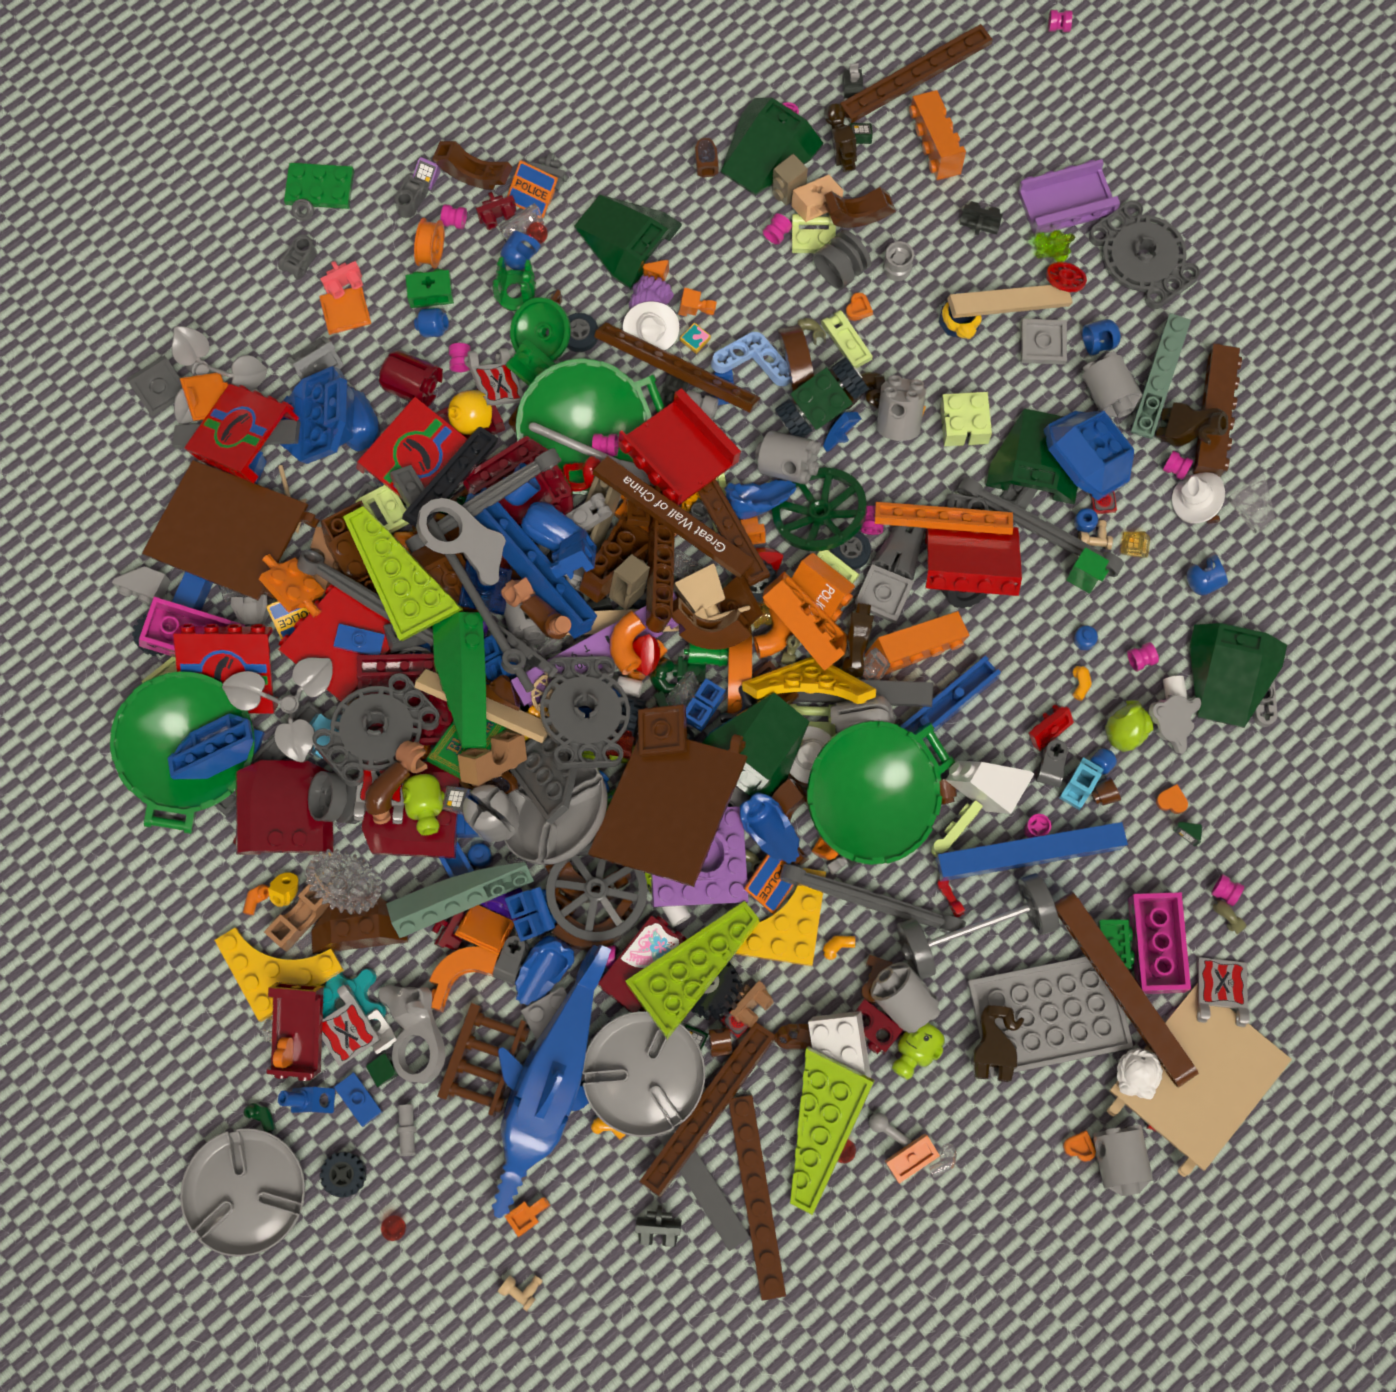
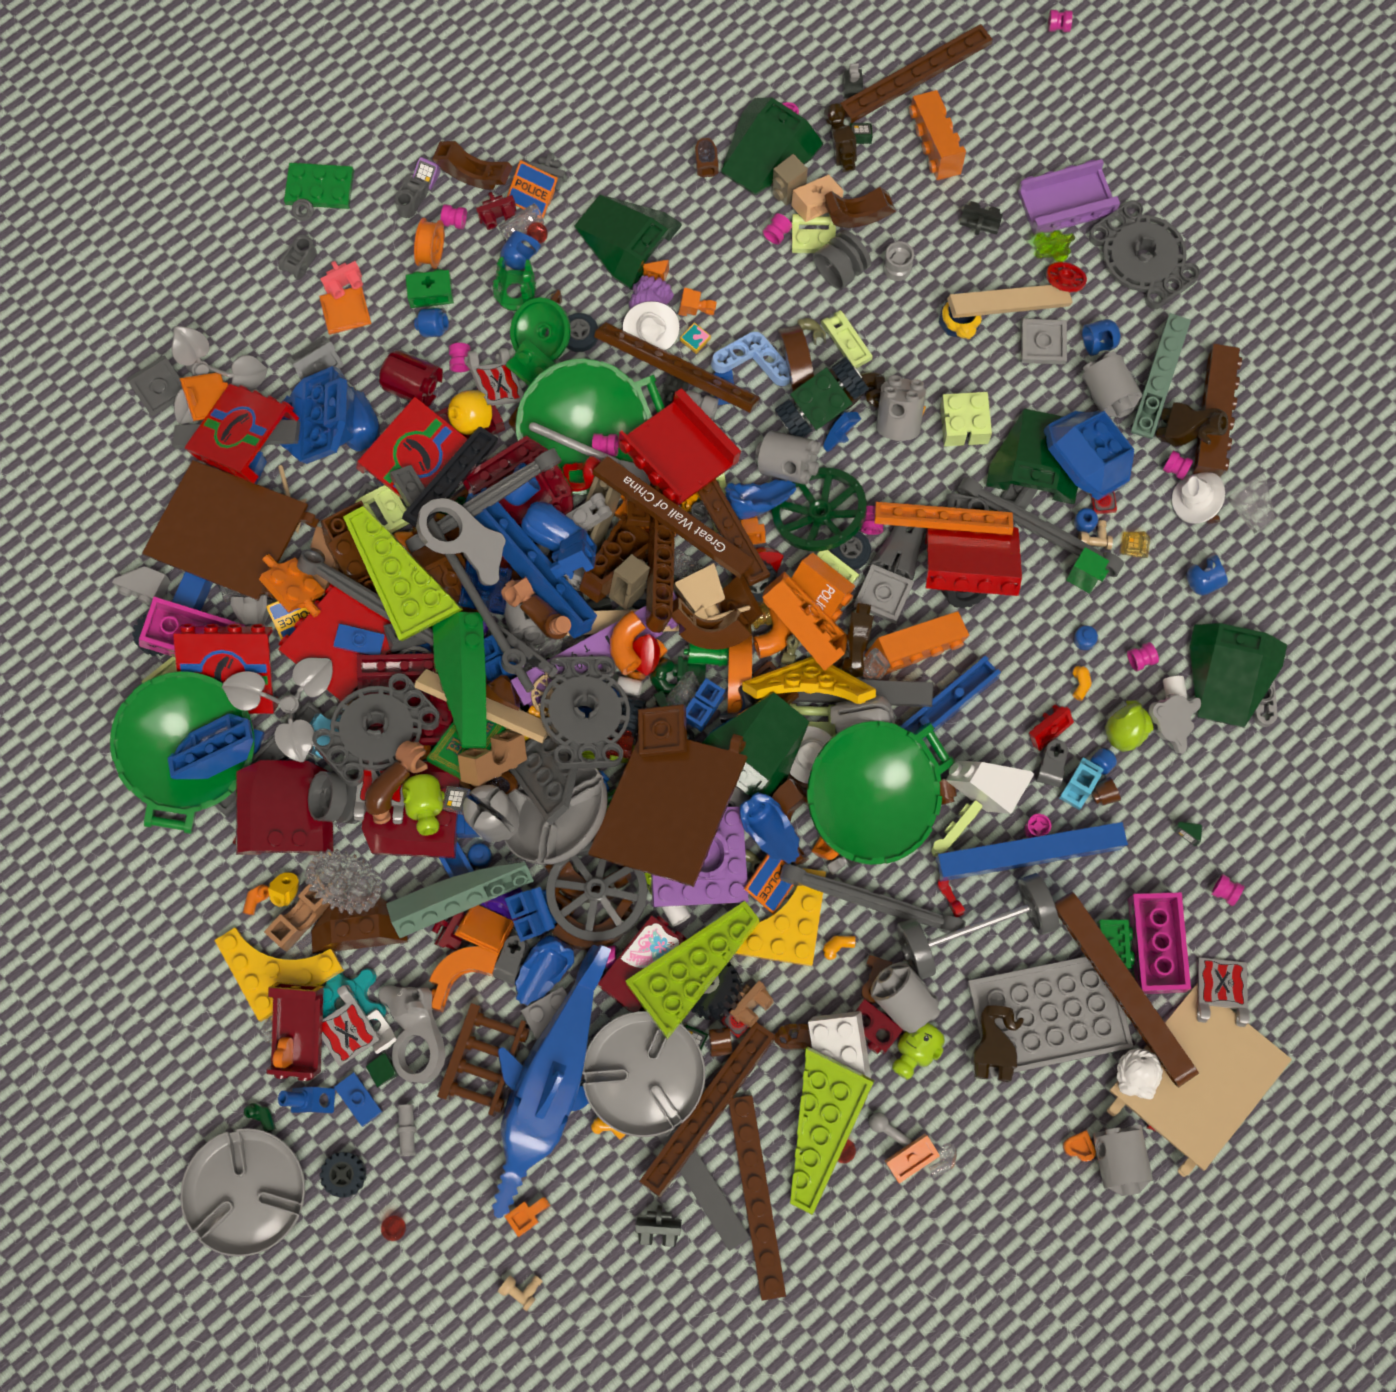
orange tile [846,292,873,321] -> none
orange tile [1156,784,1188,814] -> none
olive arm [1213,900,1247,934] -> none

